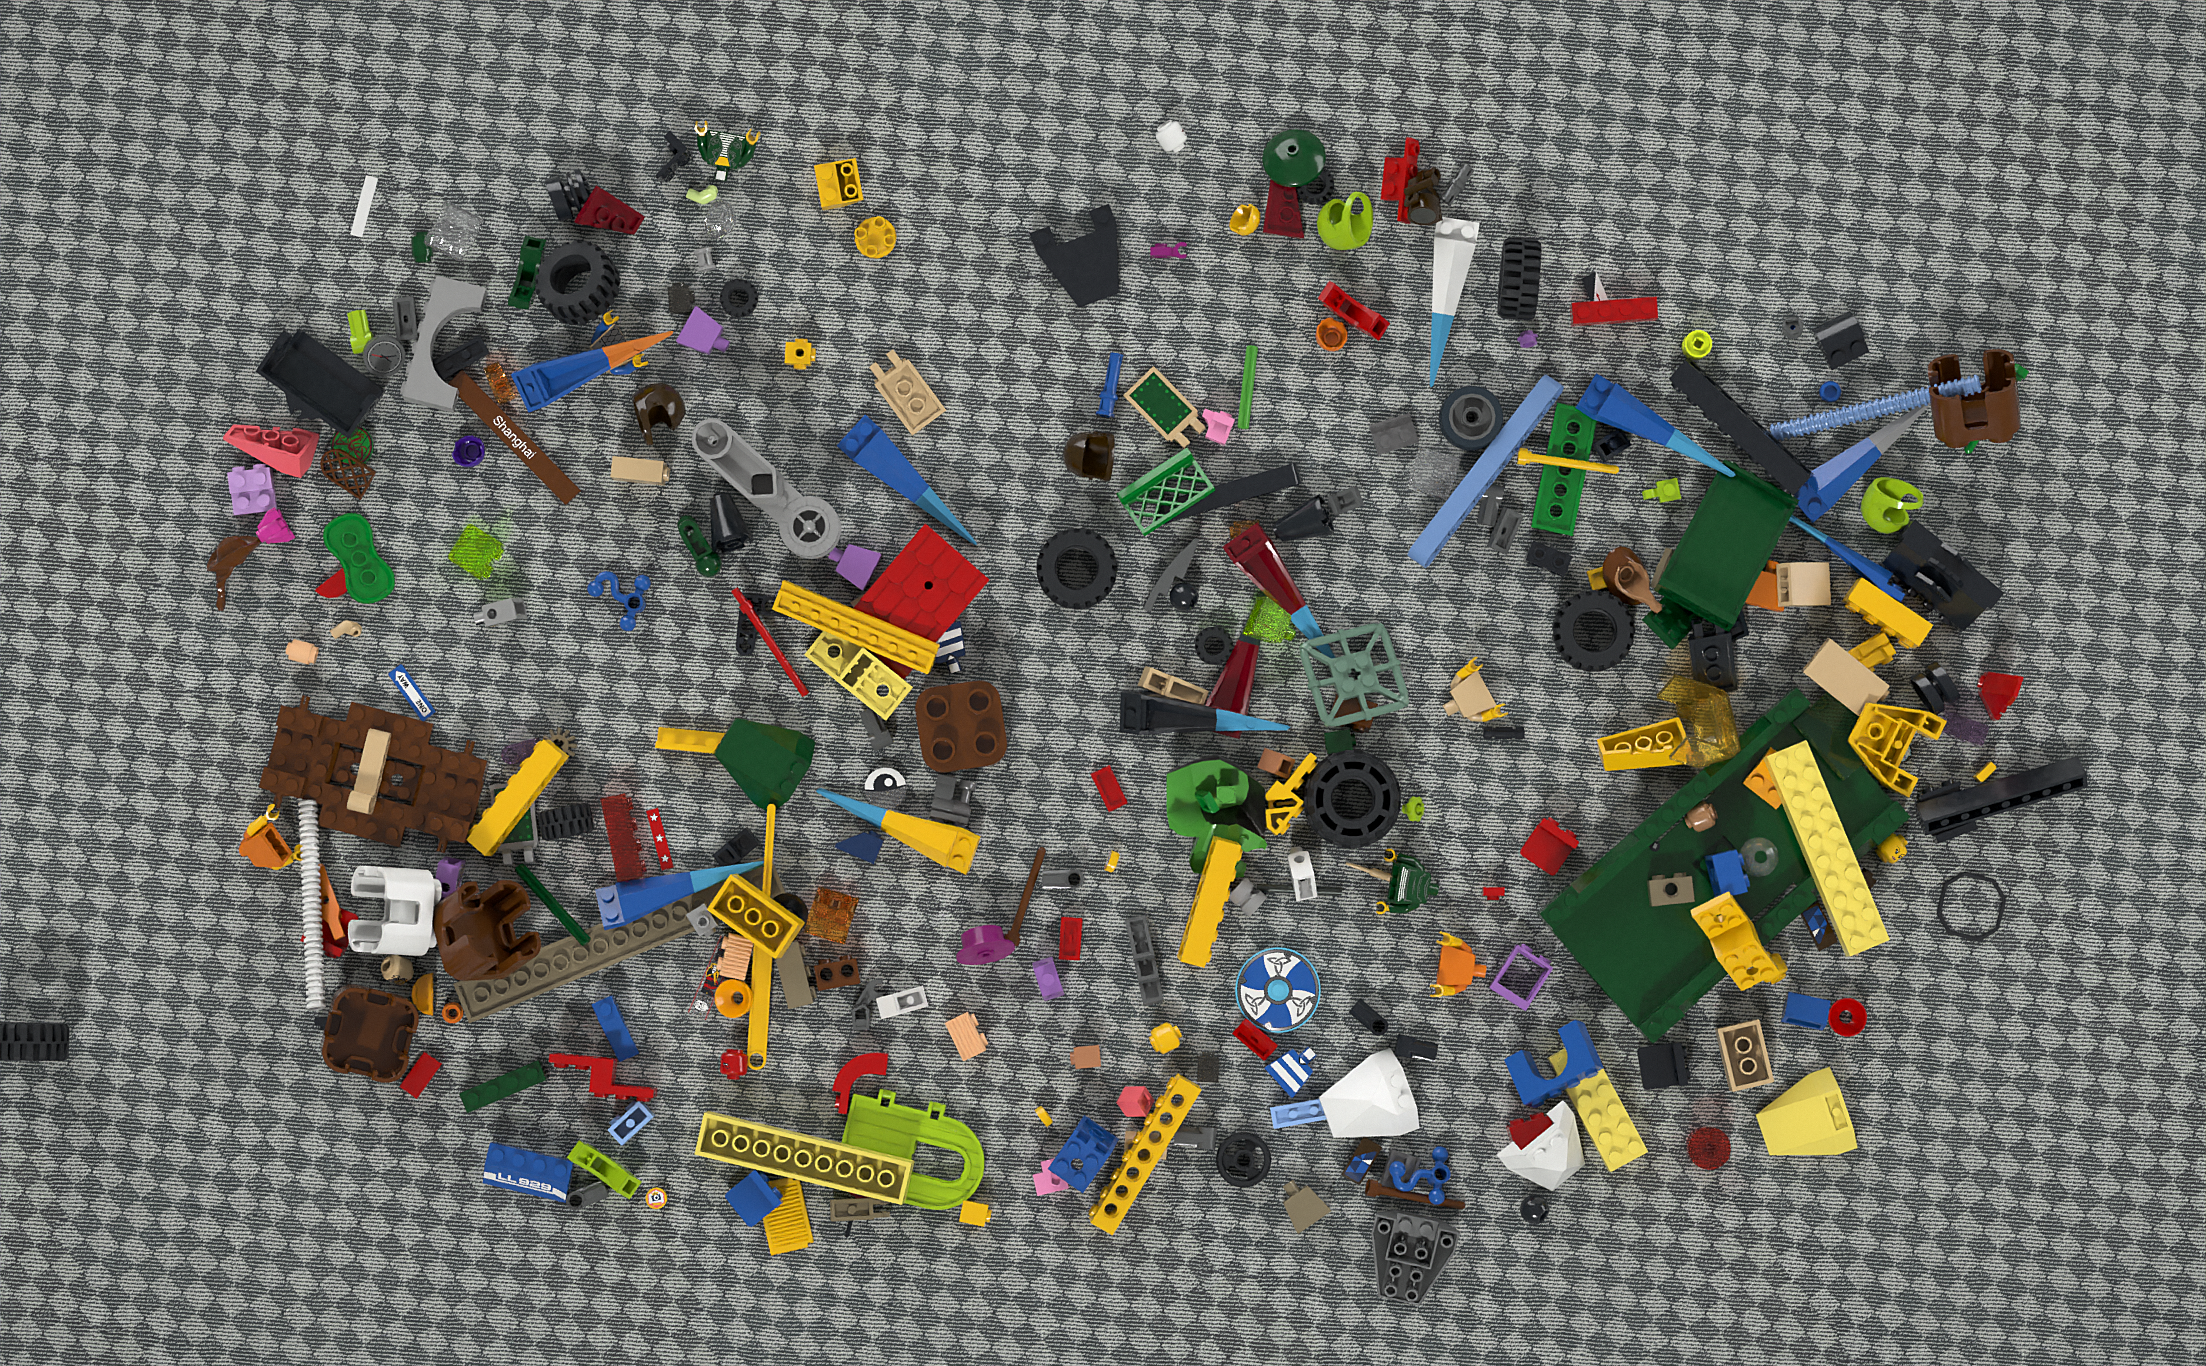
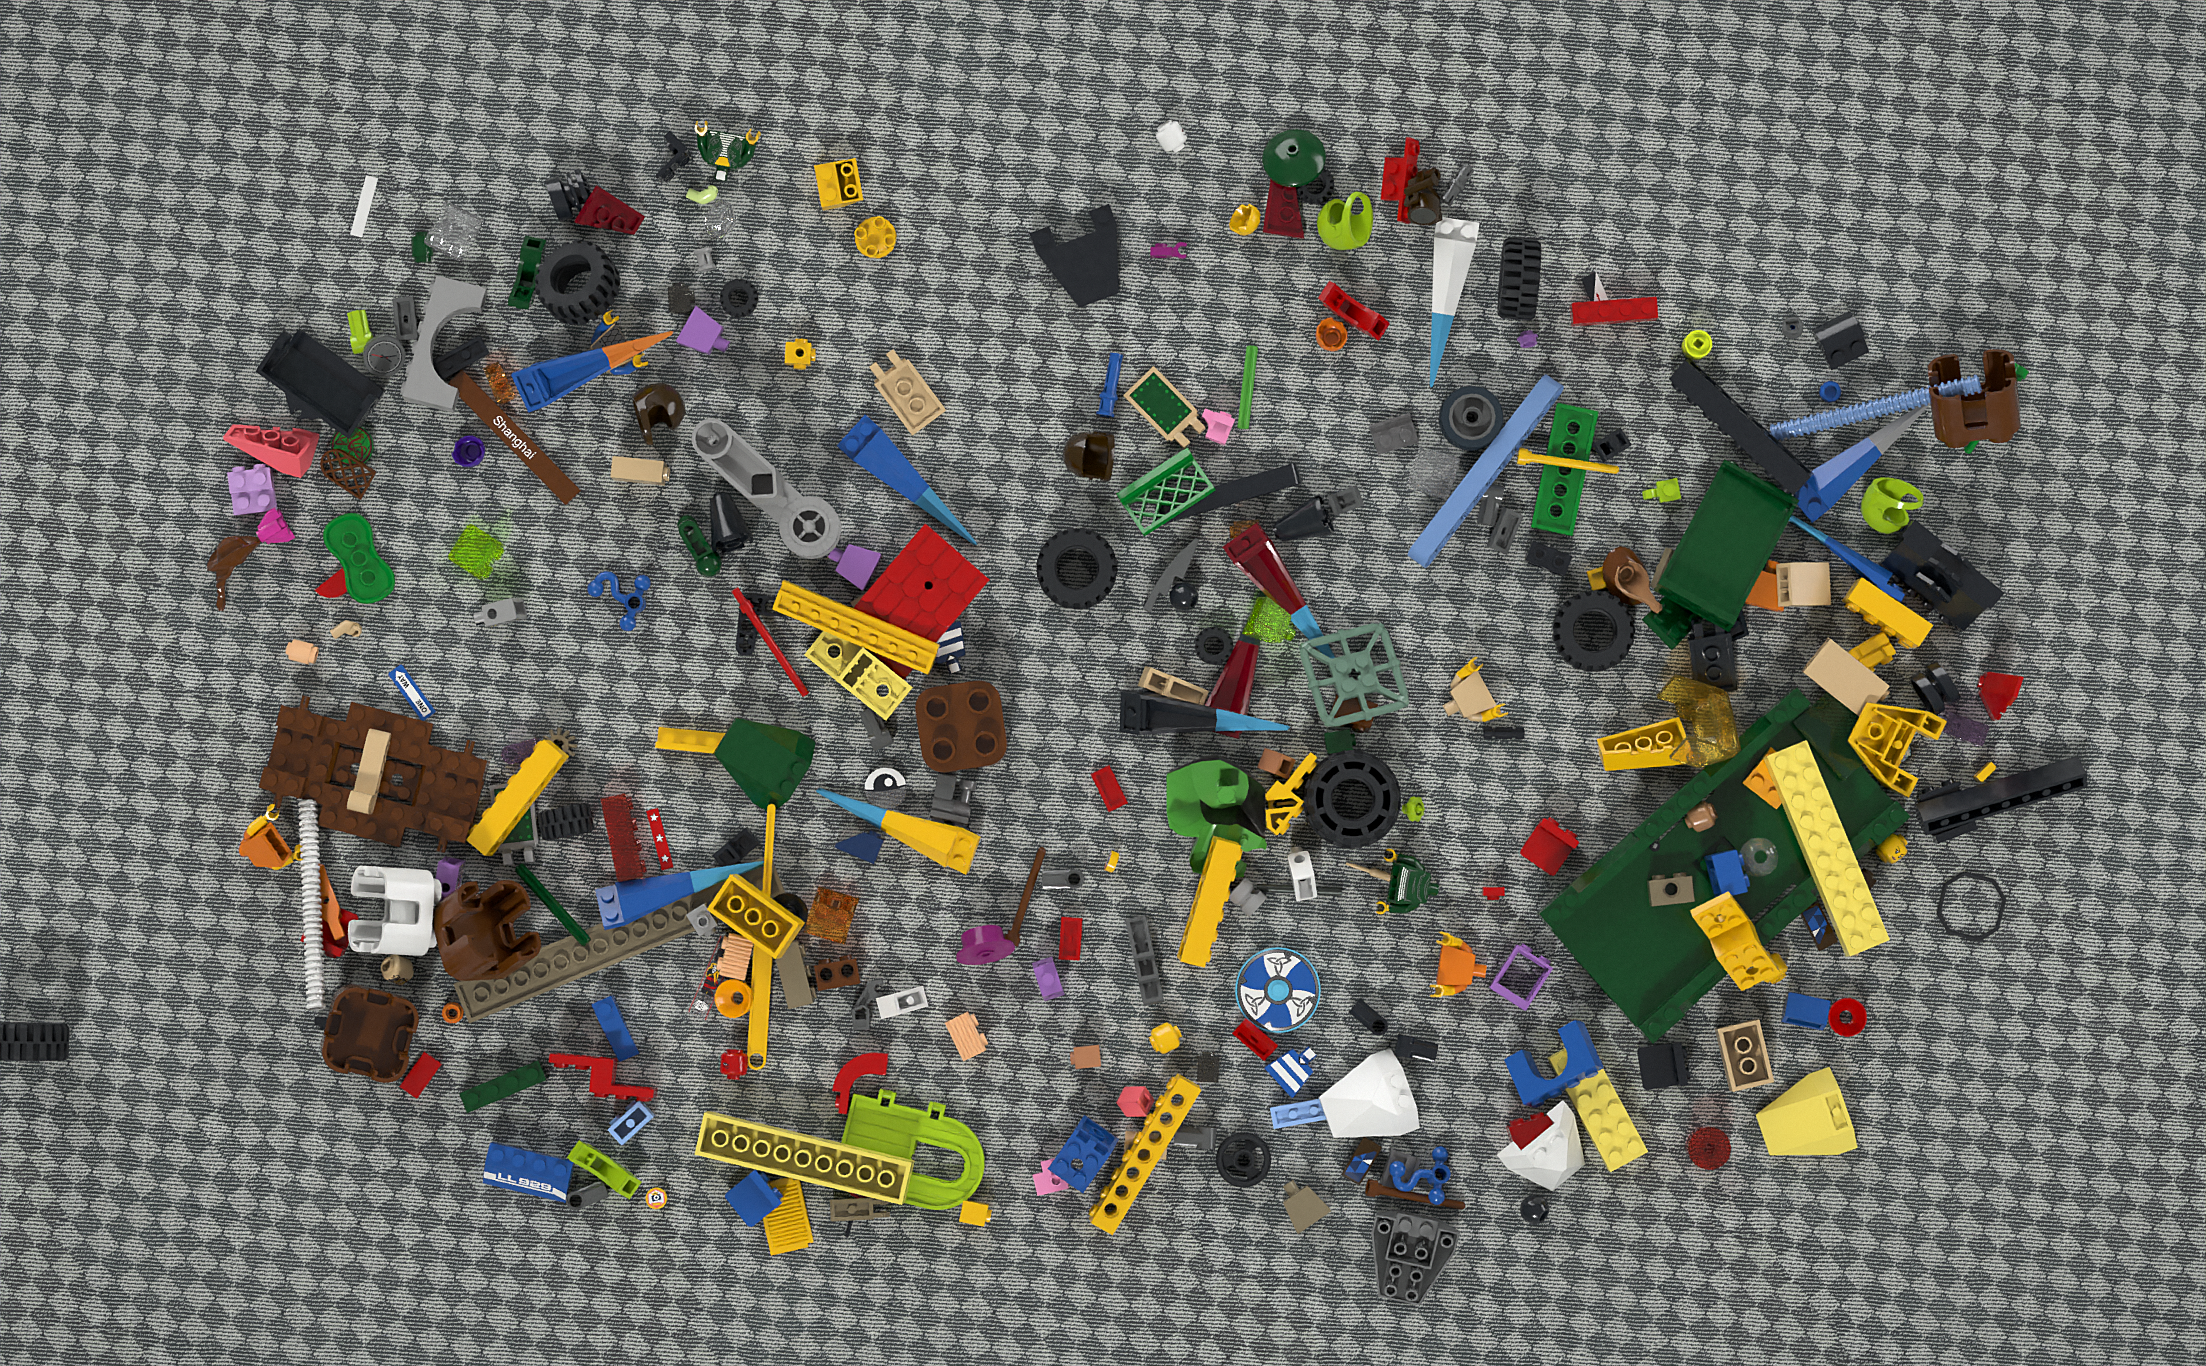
light orange plate [411,973,434,1016] -> none
yellow tile [1034,1106,1053,1127] -> none
green tile [1194,789,1219,813] -> none
blue plate [1575,373,1735,477] -> none

